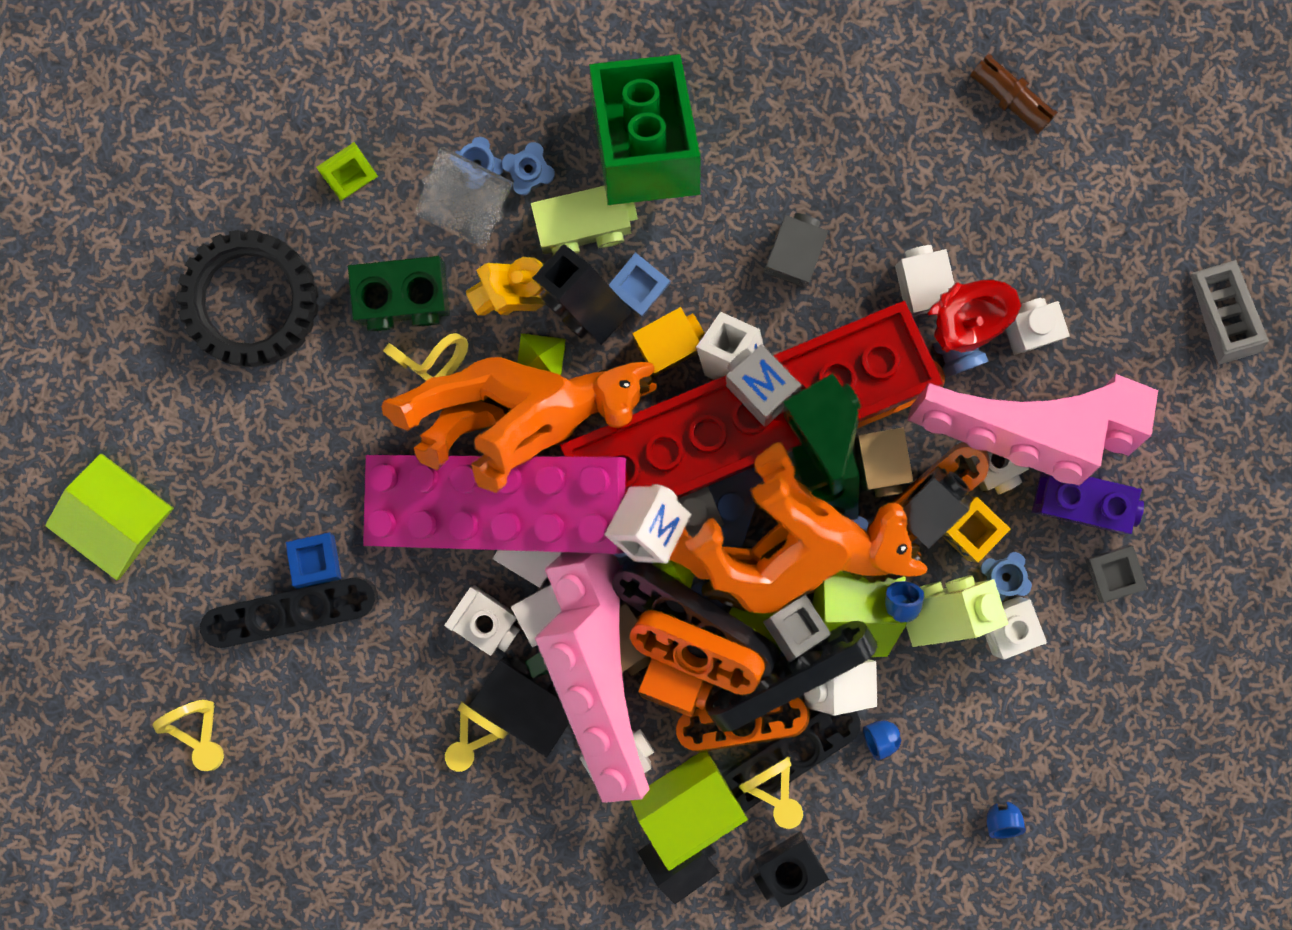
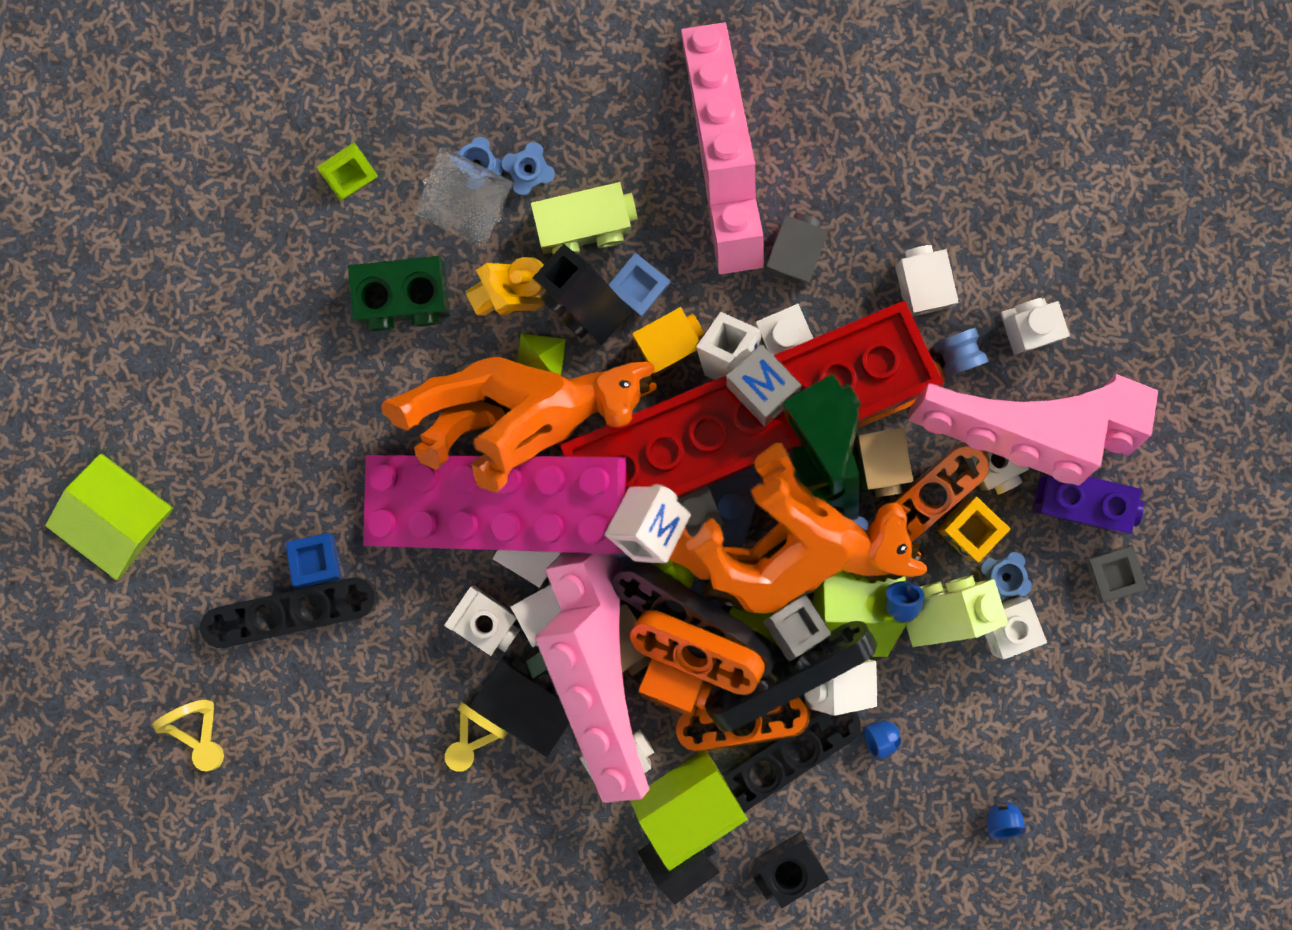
black tyre [176,230,319,367] -> none
light yellow piece [383,333,468,381] -> none
green brick [589,54,701,205] -> none
light yellow piece [739,757,803,829] -> none
black brick [899,466,972,549] -> none
red hat [927,280,1021,353] -> none
reddish brown pin [970,53,1058,135] -> none
light grey slope [1191,260,1269,364] -> none
none -> bright pink arch [681,22,764,274]
none -> white brick [754,304,813,355]

